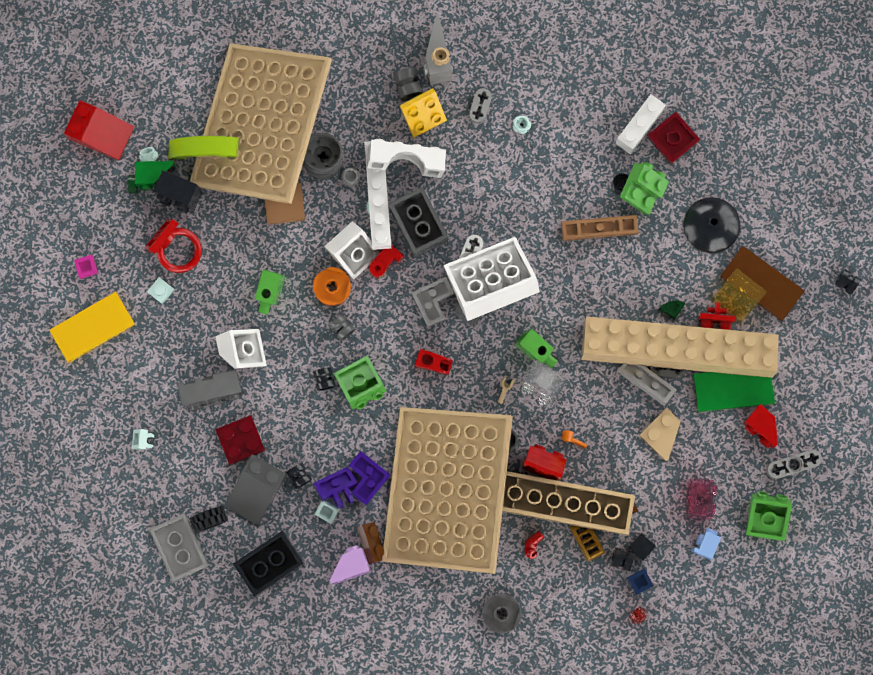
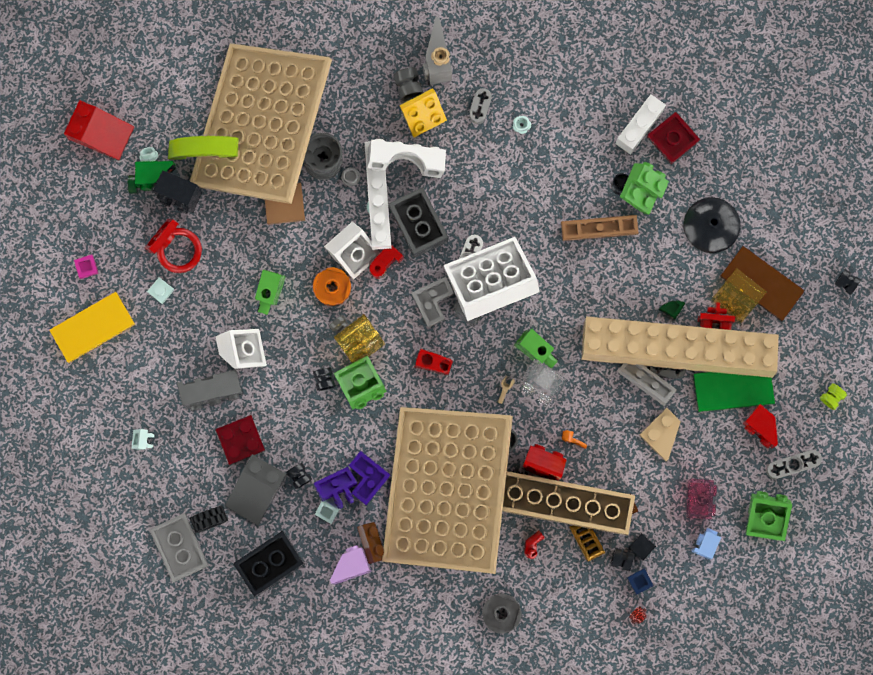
none -> clear yellow slope [333,314,385,363]
none -> lime wheel [820,383,847,410]

